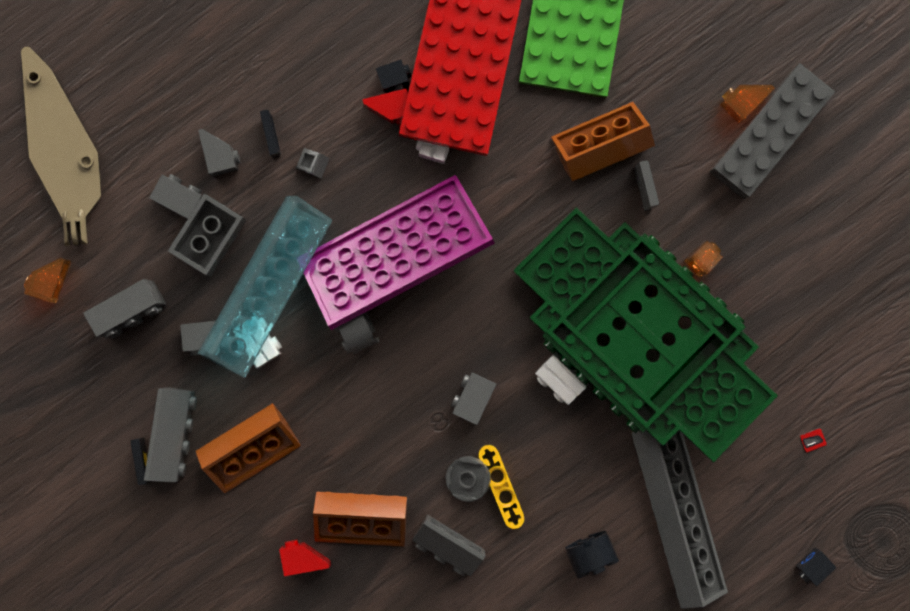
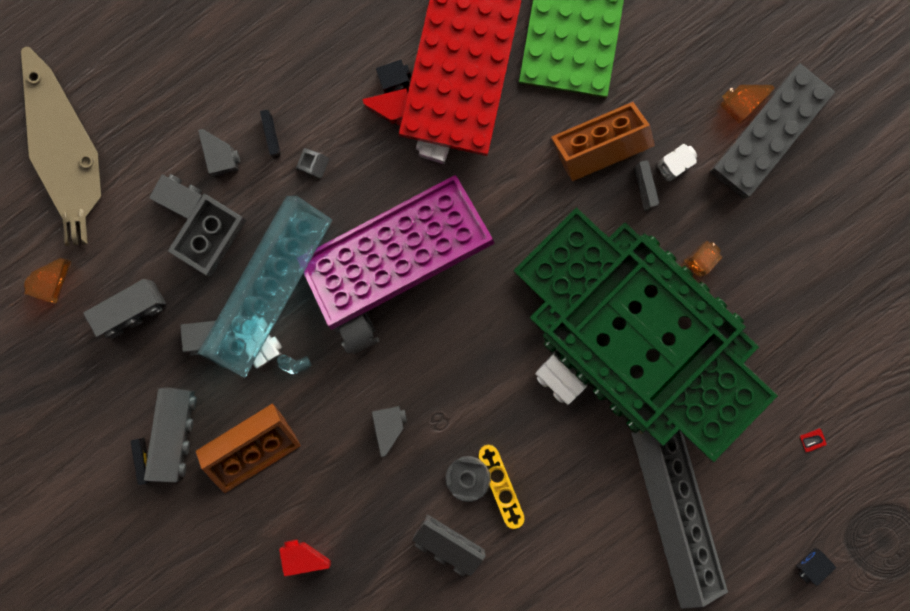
dark orange slope [313,492,407,546] -> none
dark grey brick [451,372,496,425] -> none
black brick [565,531,619,578] -> none
none -> clear light blue arm [277,355,312,374]
none -> dark grey slope [372,406,407,457]
none -> white brick [657,144,697,182]

